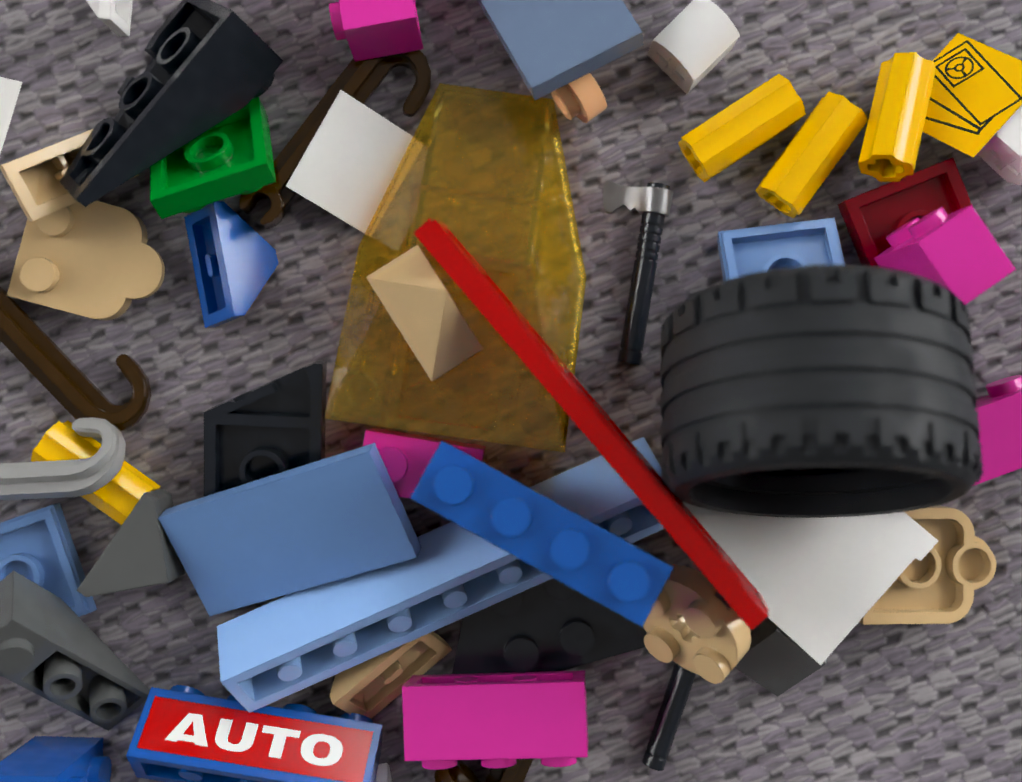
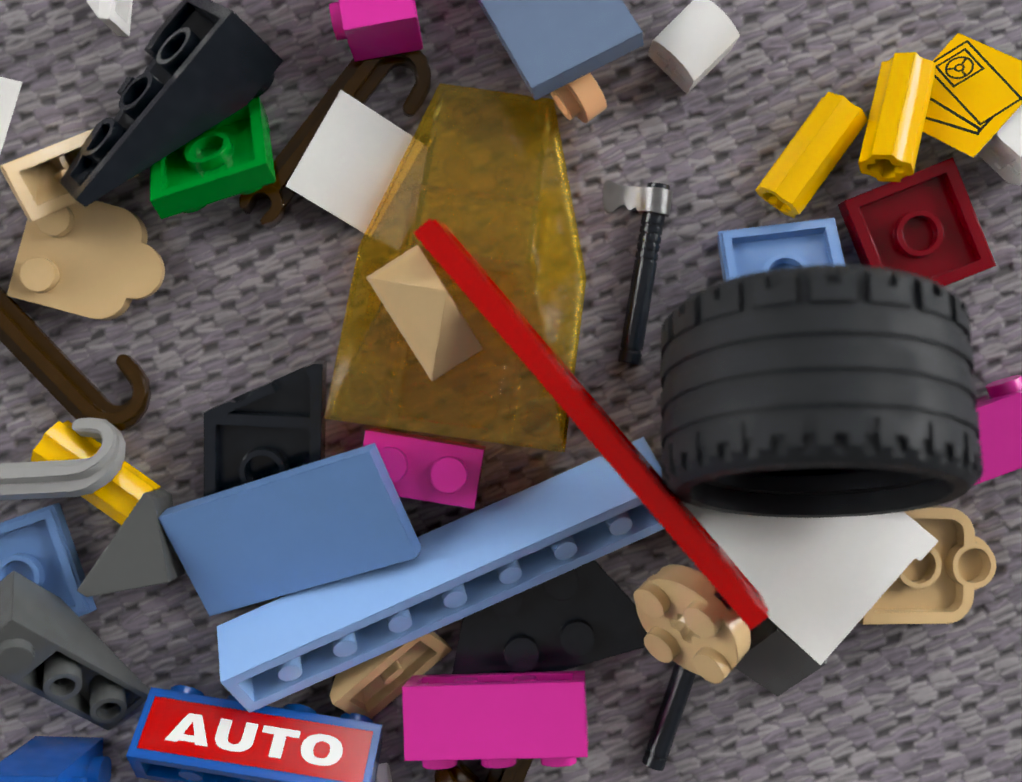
blue slope [184,201,279,328] -> none
blue brick [410,441,673,627] -> none
yellow axle [678,74,806,182] -> none
dark pink brick [874,205,1016,305] -> none

